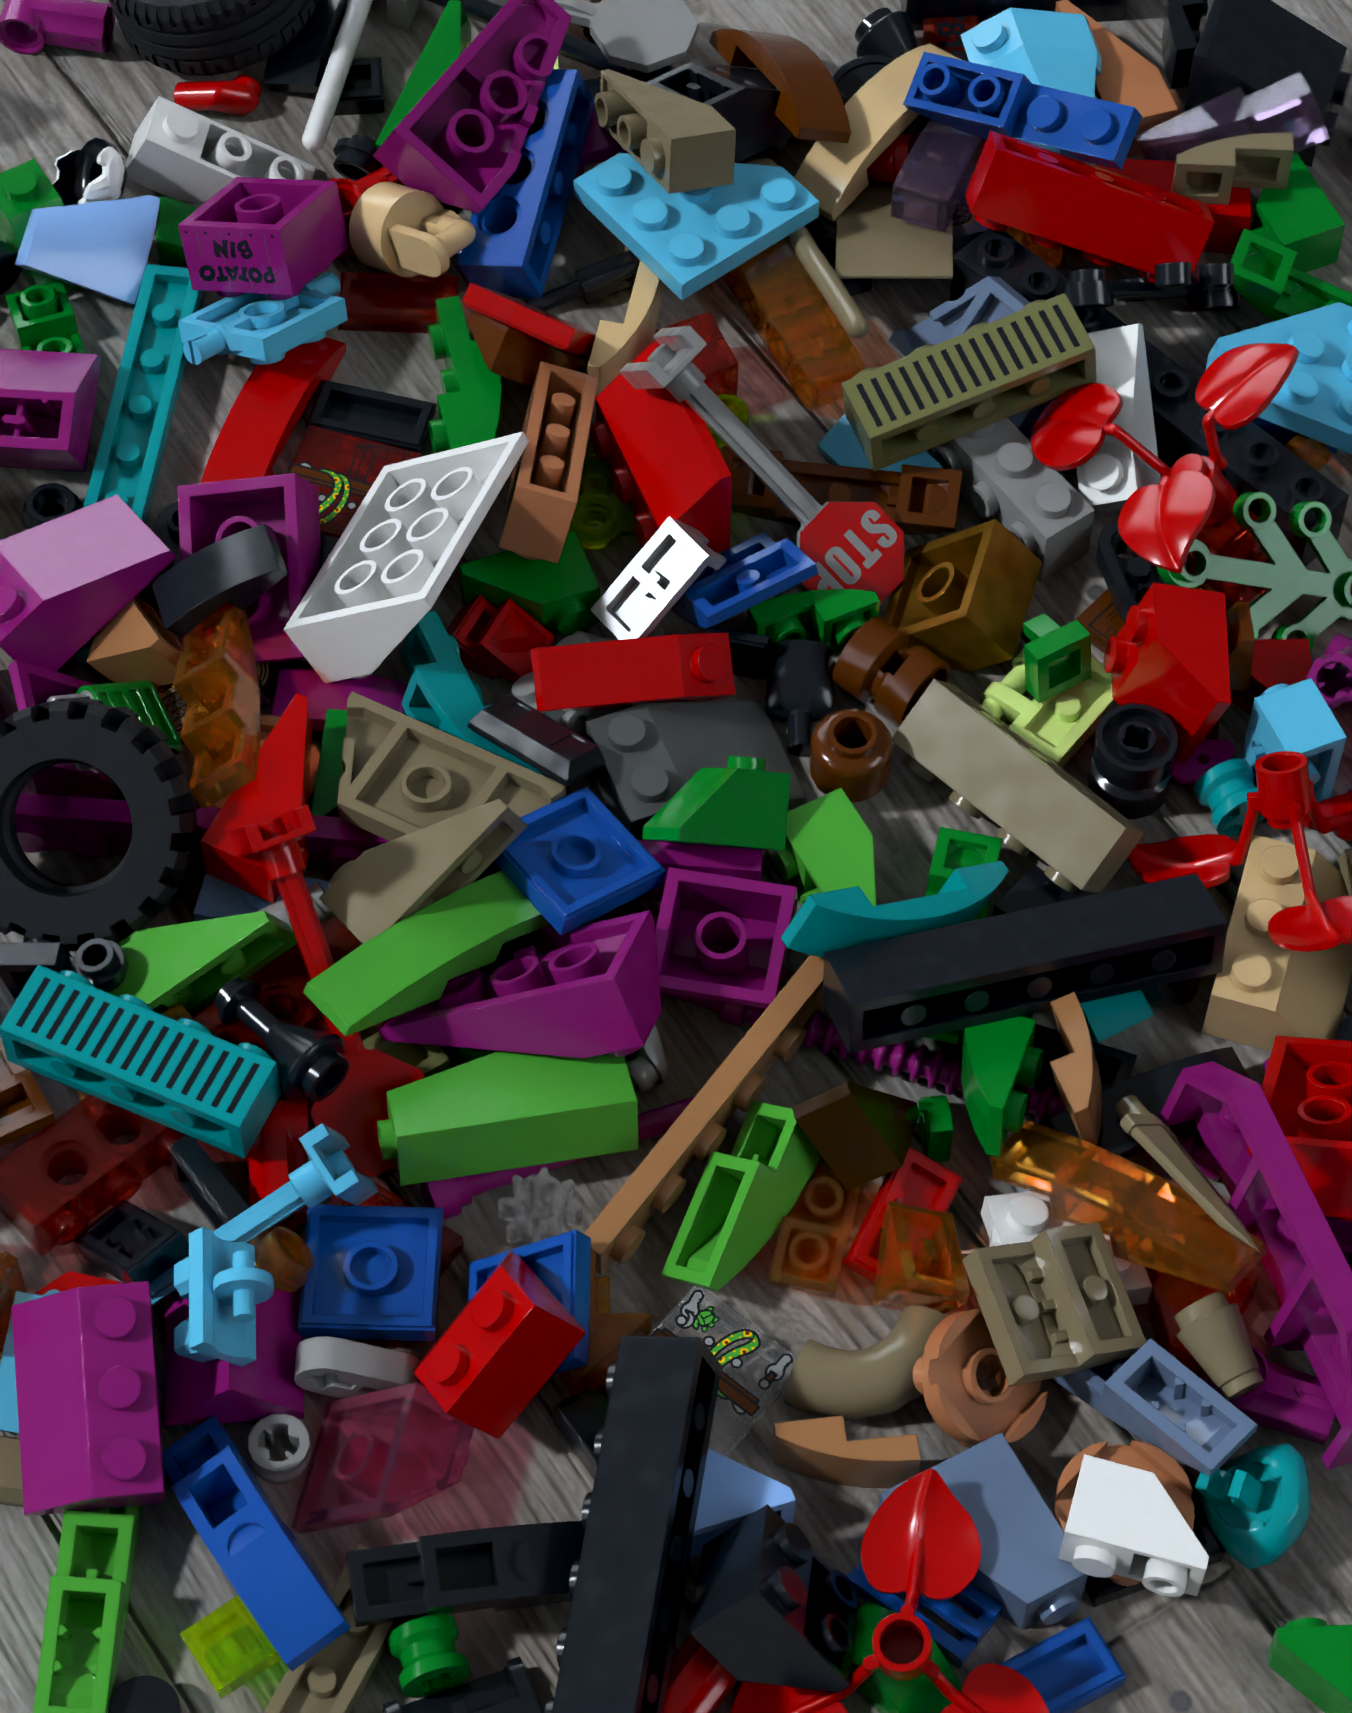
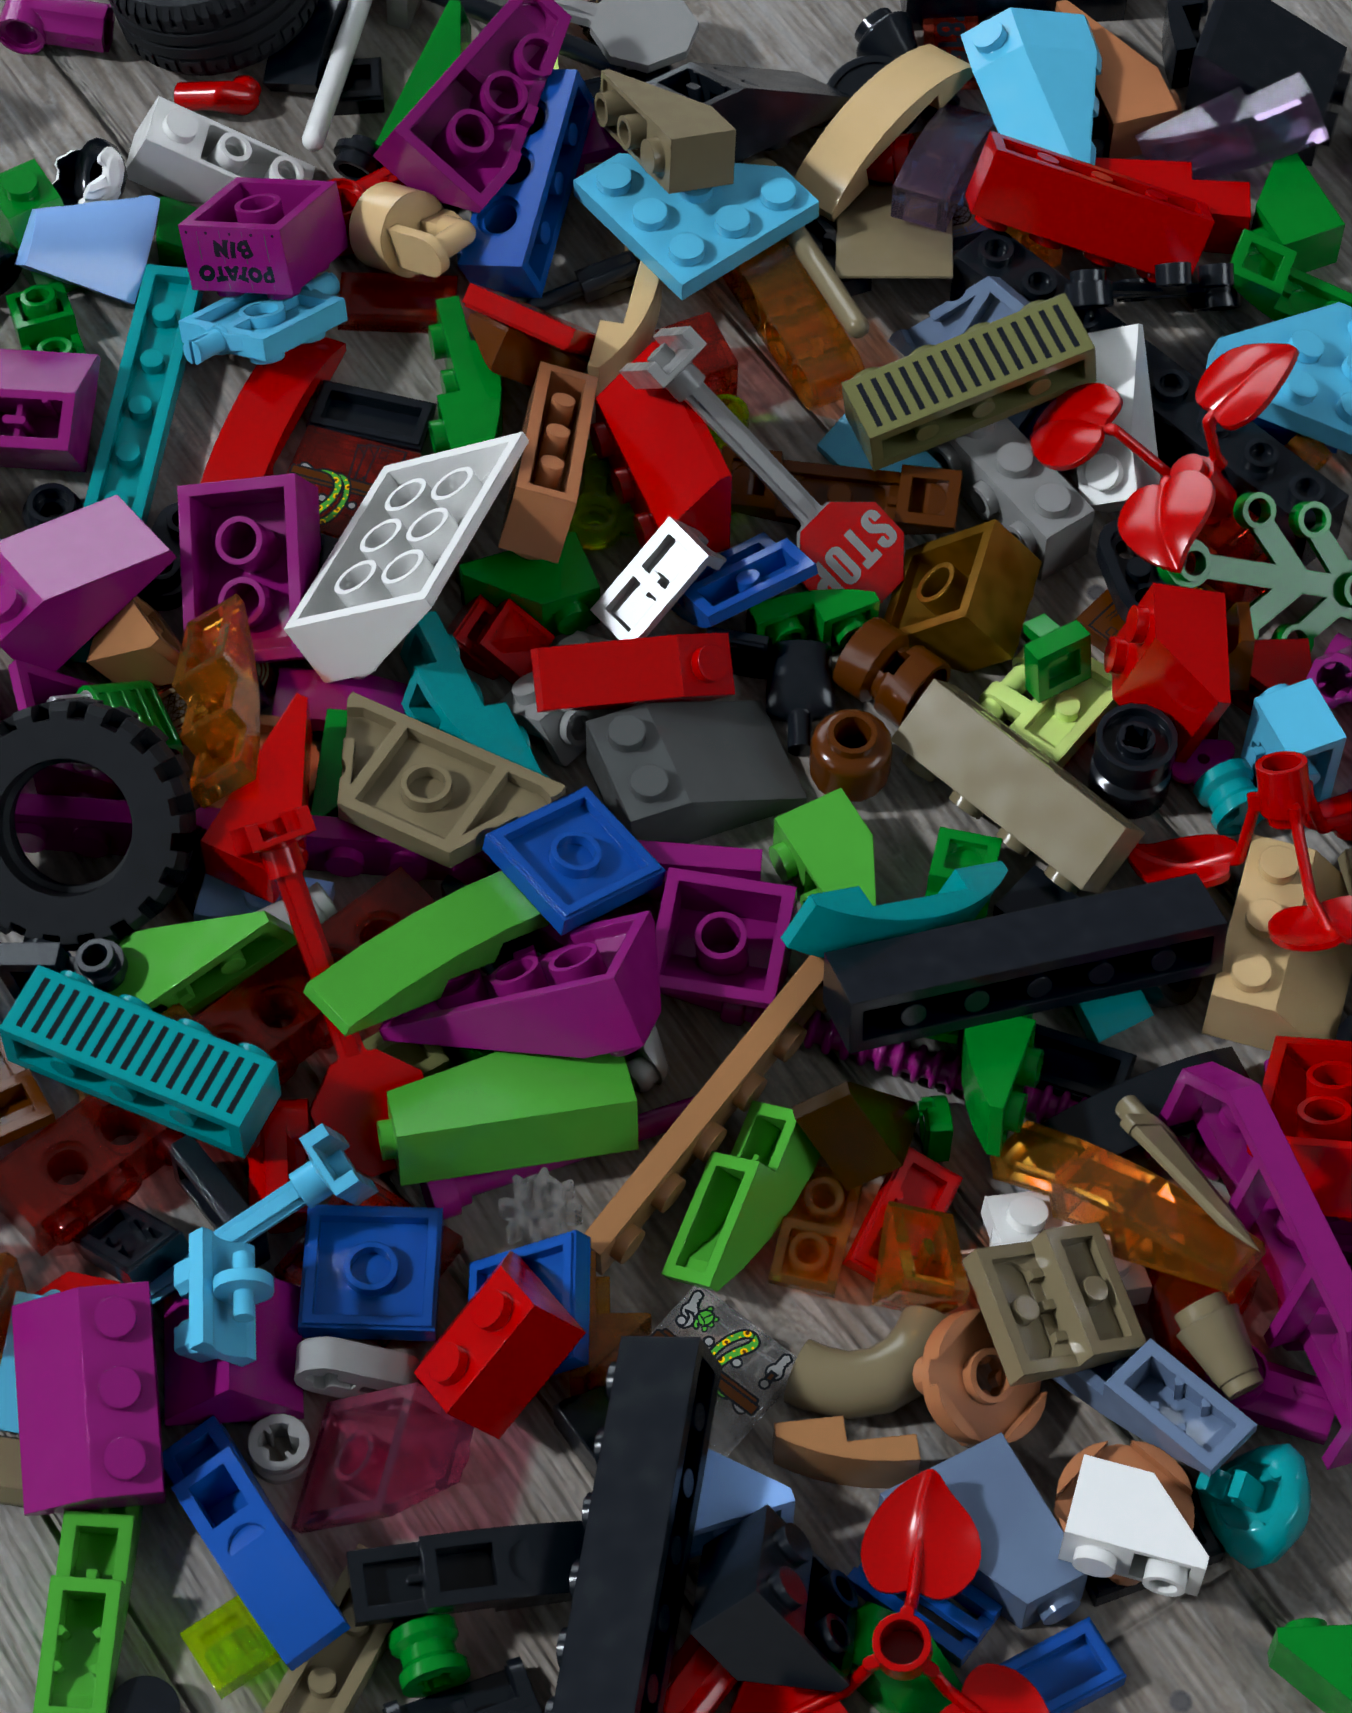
black slope [151,524,288,638] -> none
black piece [214,977,349,1102] -> none
clear orange plate [249,1226,314,1292] -> none
dark tan slope [319,799,528,944] -> none
black tile [467,695,606,786] -> none
green slope [642,756,791,851] -> none
reddish brown slope [709,29,851,144] -> none
blue slope [903,52,1143,170] -> none
medium nougat slope [1050,992,1103,1149] -> none
dark tan slope [1171,133,1294,205] -> none

